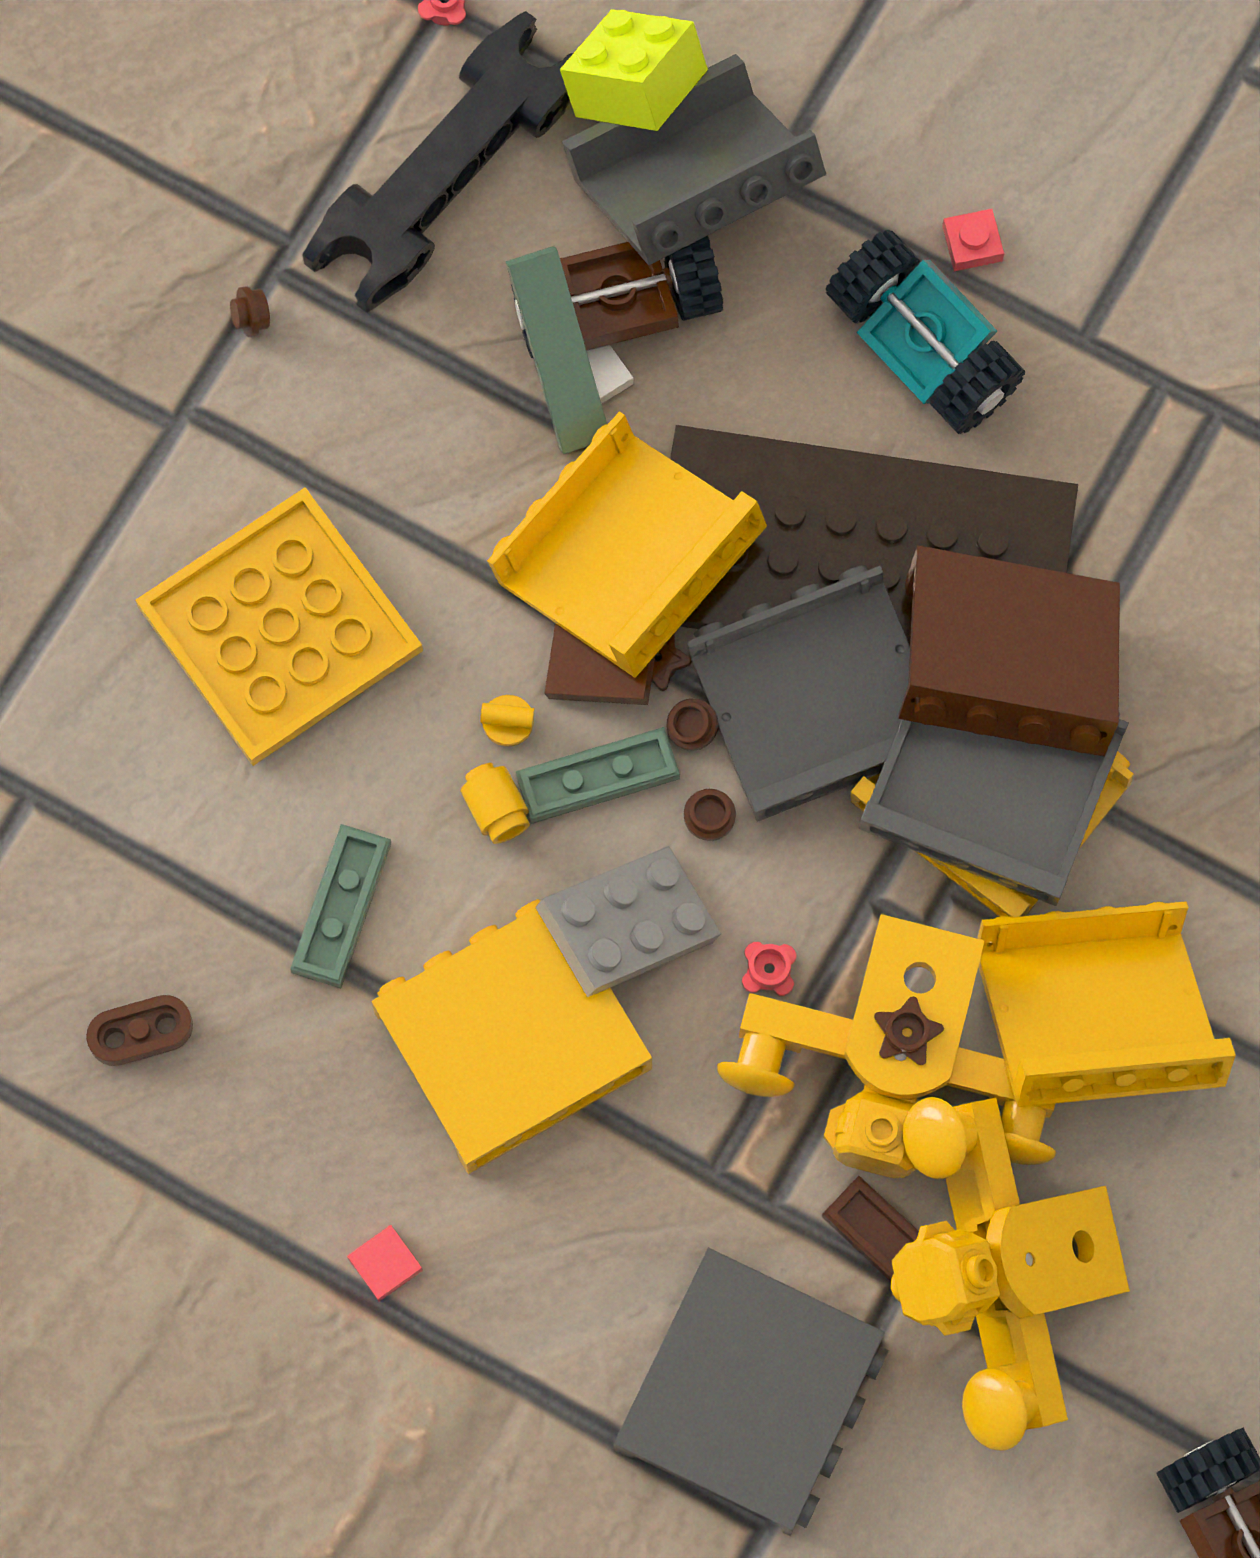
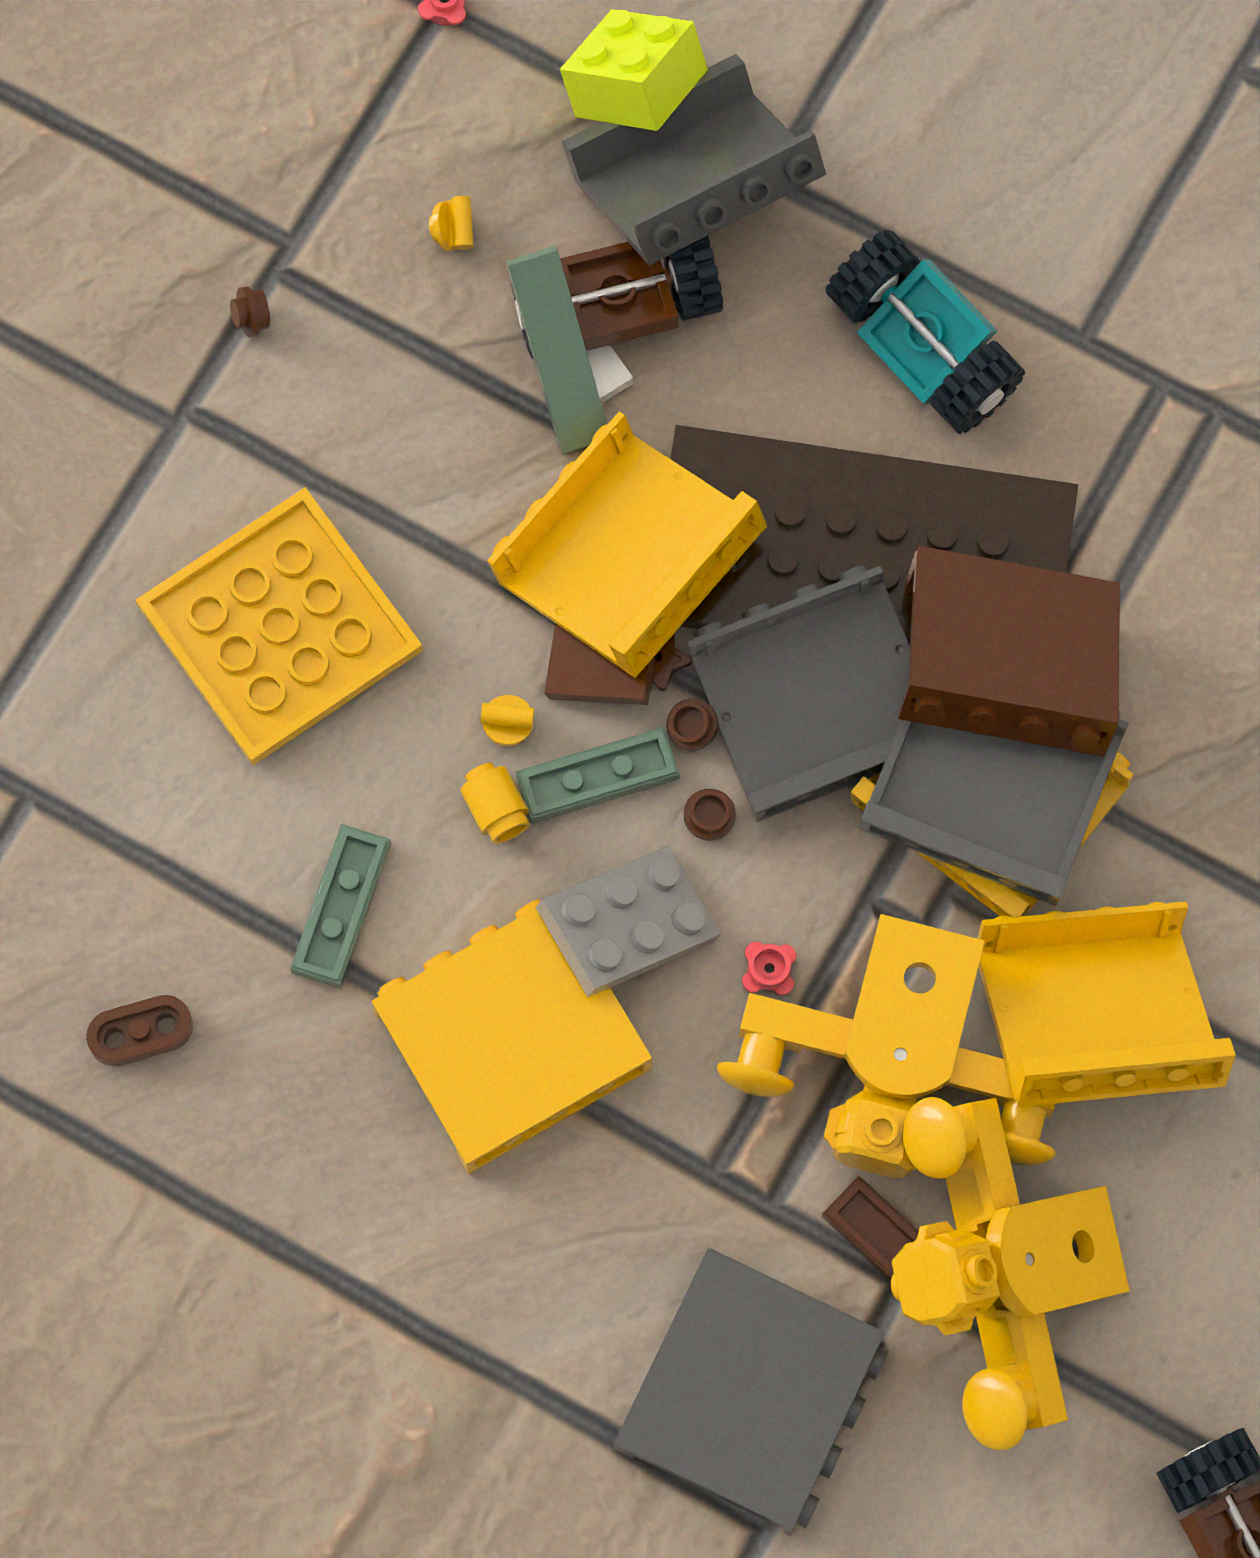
black piece [302,11,573,313] -> none
coral tile [347,1225,423,1302] -> none
reddish brown plate [874,996,944,1065] -> none
coral plate [942,209,1004,271] -> none
none -> yellow plate [429,196,474,251]

